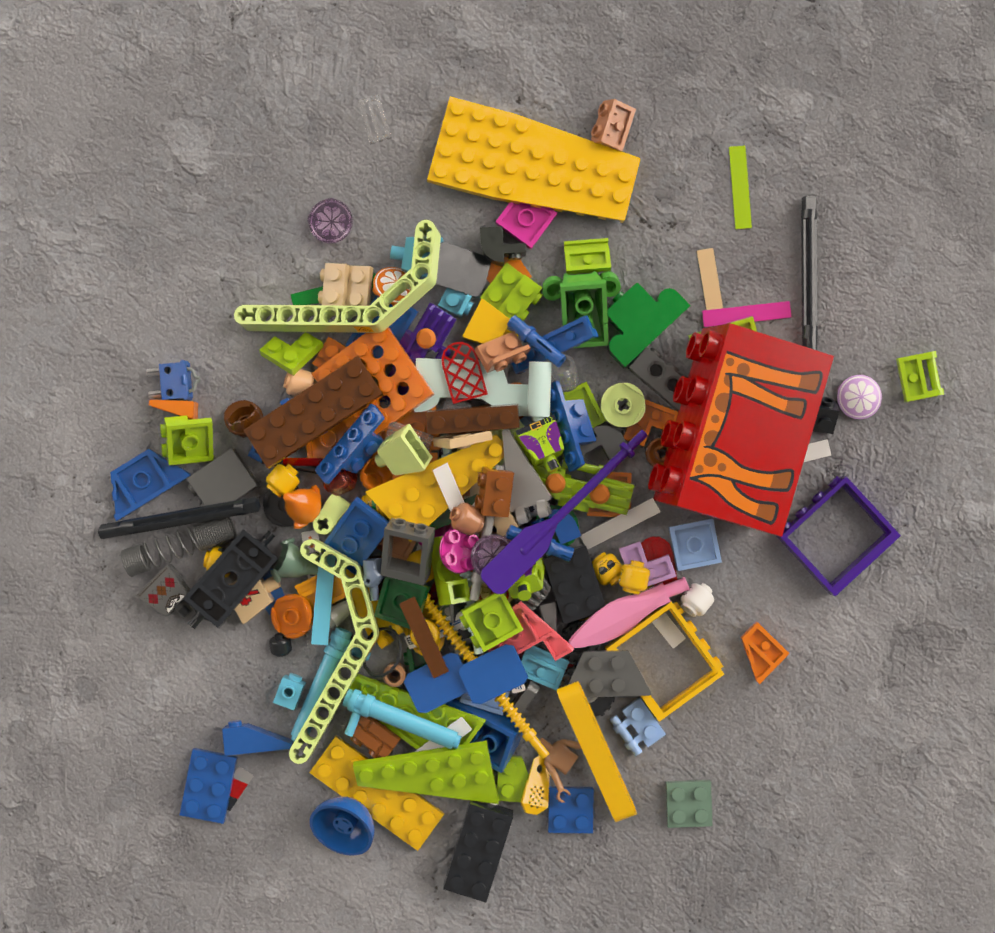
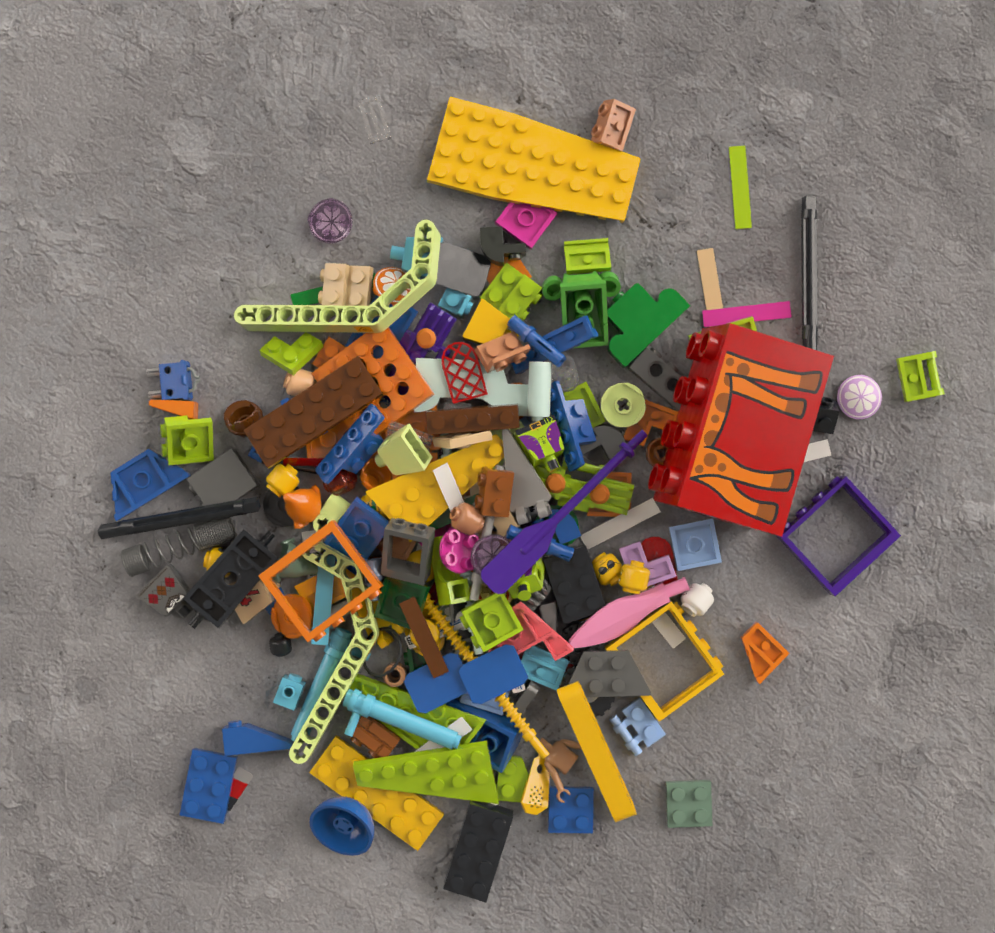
none -> orange window [258,520,384,642]

